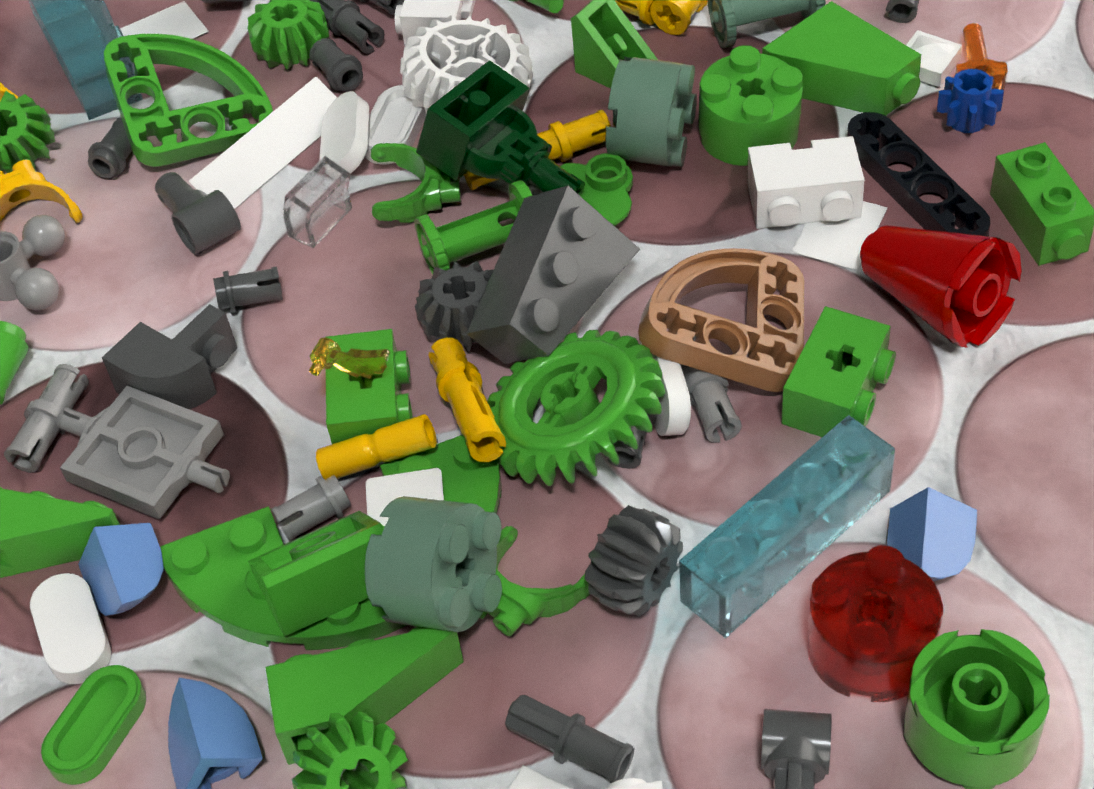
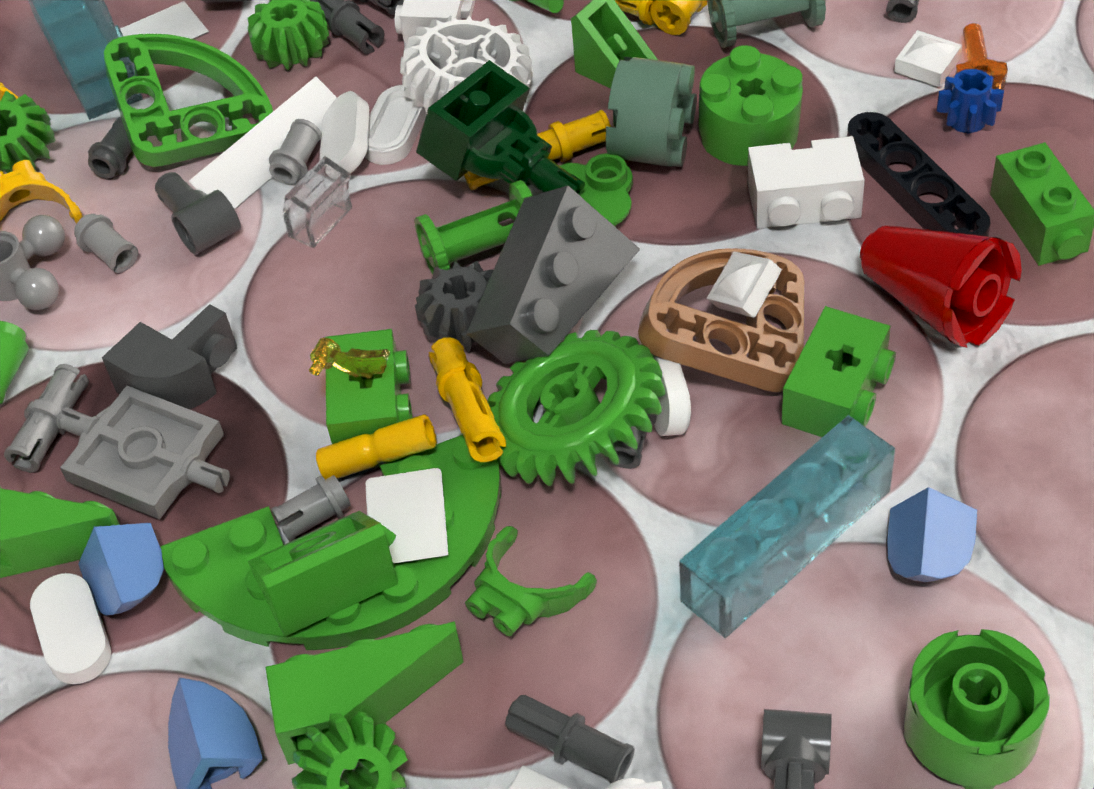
bright green tile [41,665,146,785] -> none
dark grey pin [213,266,283,313] -> none
dark grey pin [309,38,363,91] -> none
sand green brick [365,496,502,632] -> none
bright green helmet [371,143,461,223] -> none
dark grey gear [585,505,683,616] -> none
light grey pin [680,336,742,443] -> none
bright green slope [762,1,922,116] -> none
white sticker [793,201,888,270] -> none
clear red brick [808,545,944,702] -> none
none -> light grey pin [74,214,138,273]
none -> light grey pin [269,119,322,184]
none -> white tile [706,251,782,318]

